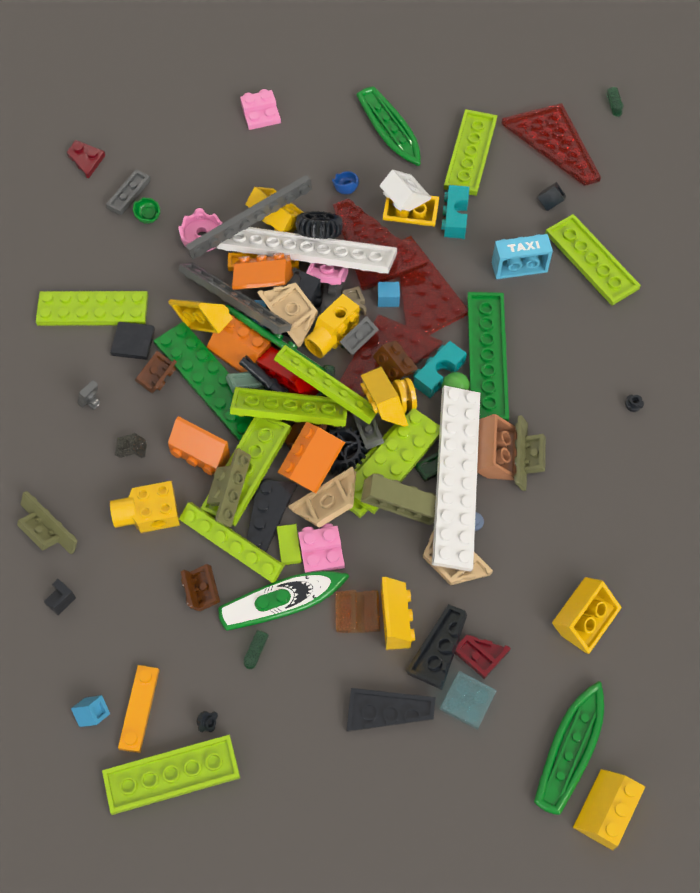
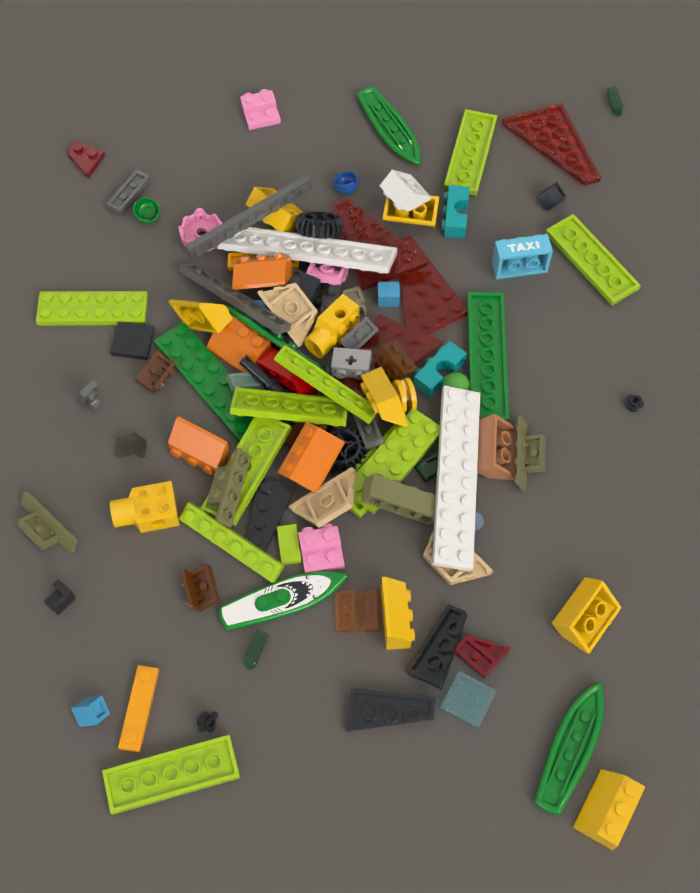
none -> light grey brick [331,347,372,380]

